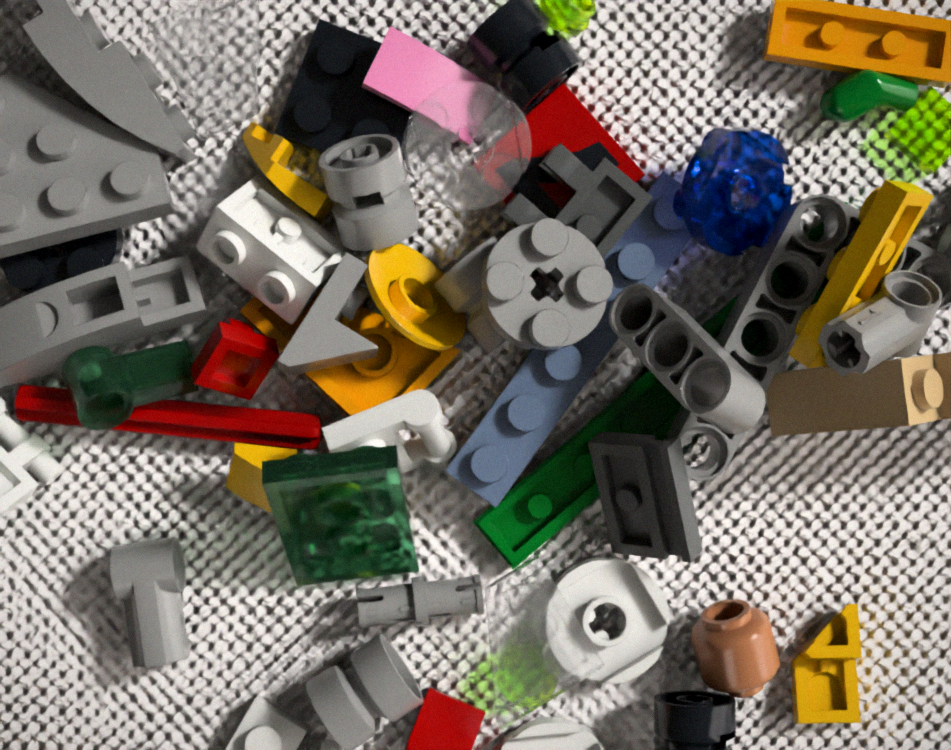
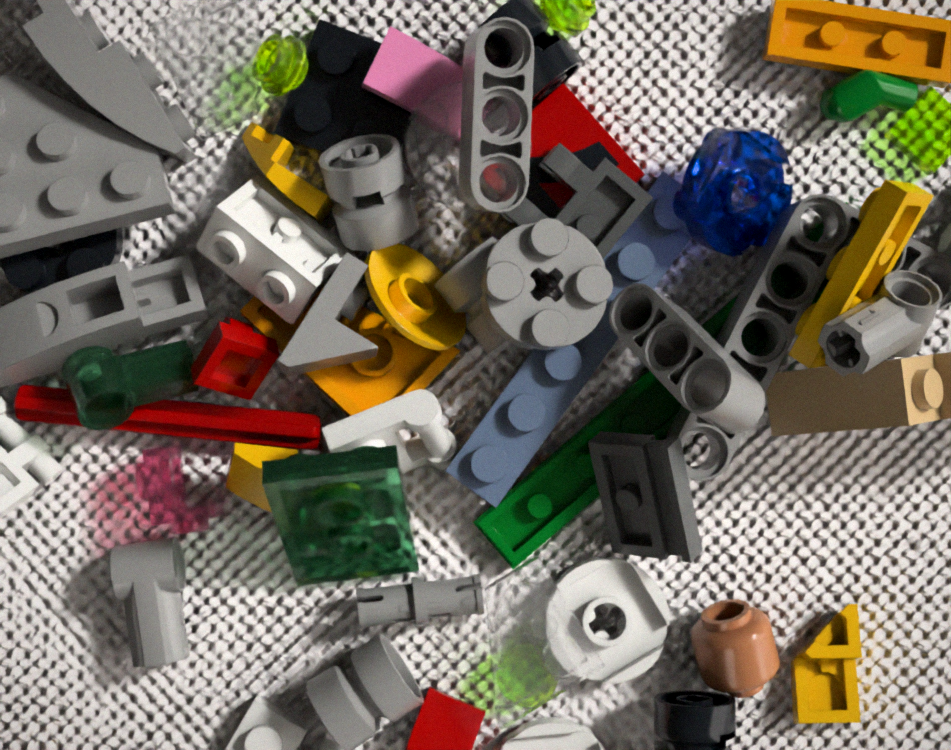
none -> clear pink bracket [136,445,224,534]
none -> clear neon green plate [252,34,308,97]
none -> light grey beam [459,17,534,213]

